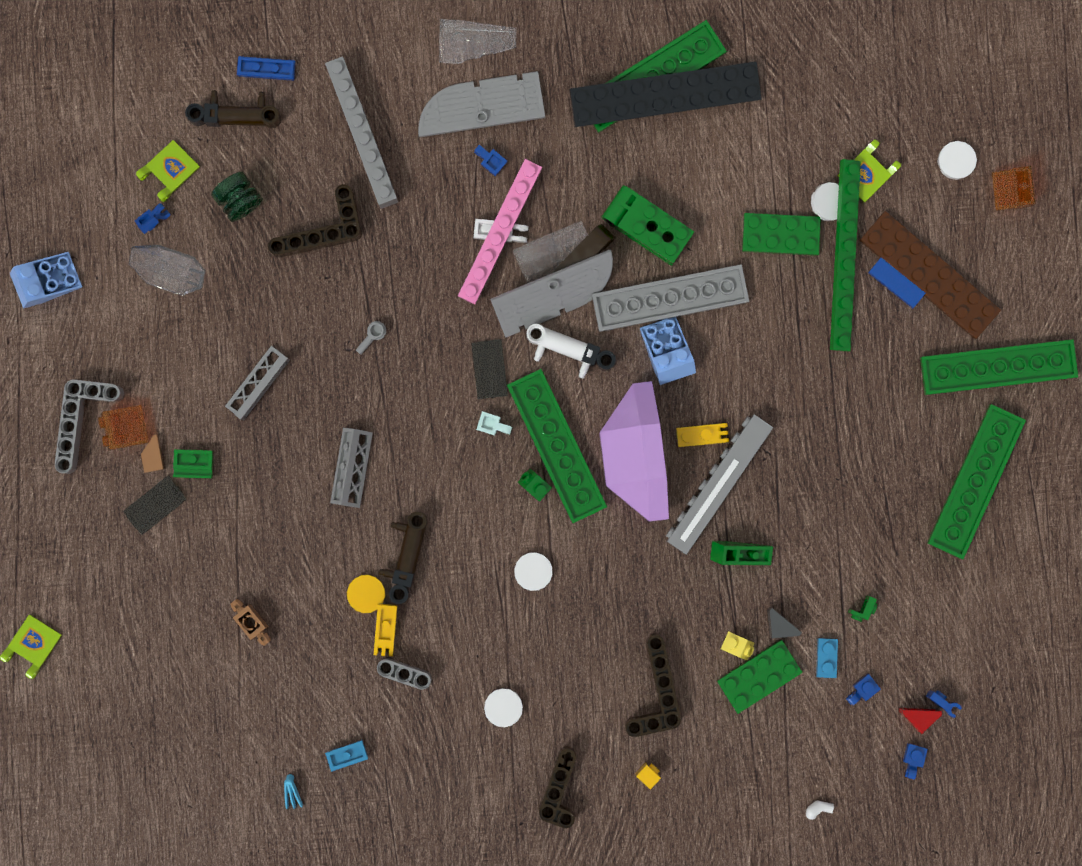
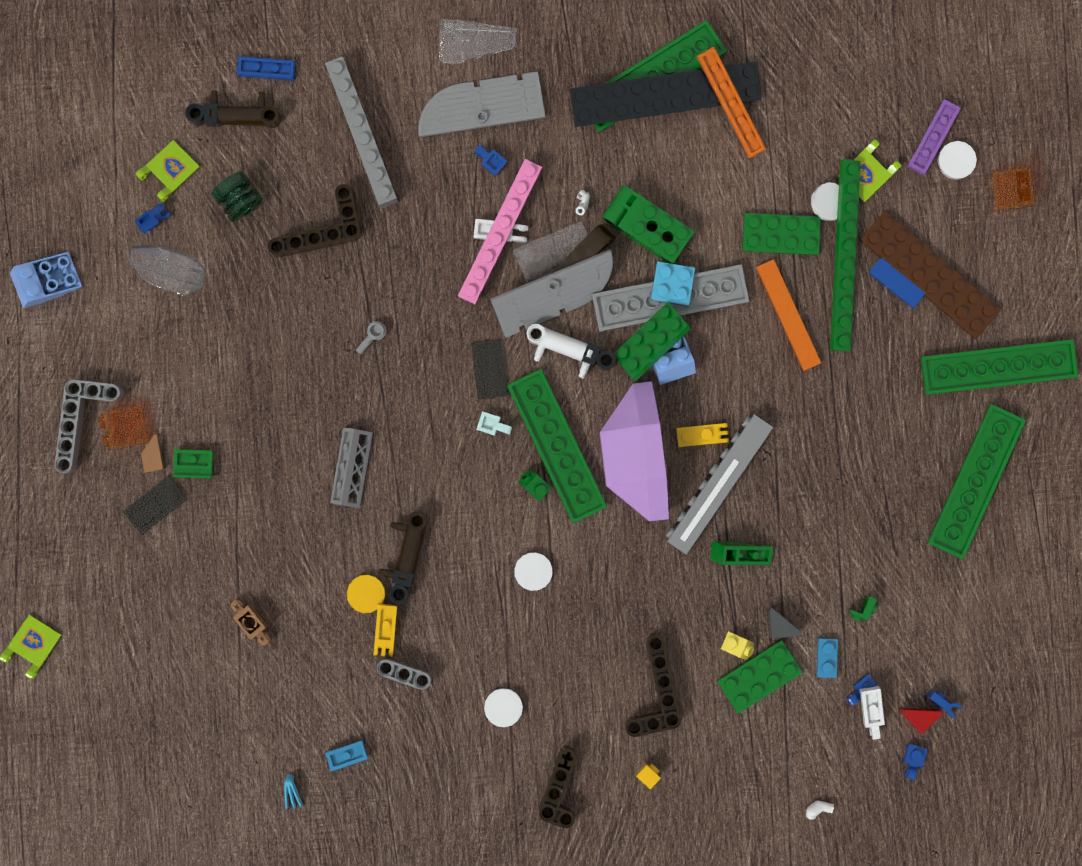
light grey fence [225,346,290,420] -> none
none -> white arm [576,190,590,215]
none -> green plate [614,302,691,381]
none -> medium azure plate [651,262,695,306]
none -> orange tile [696,47,766,158]
none -> orange tile [756,259,821,371]
none -> white plate [860,686,885,740]
none -> medium lavender plate [907,99,961,176]

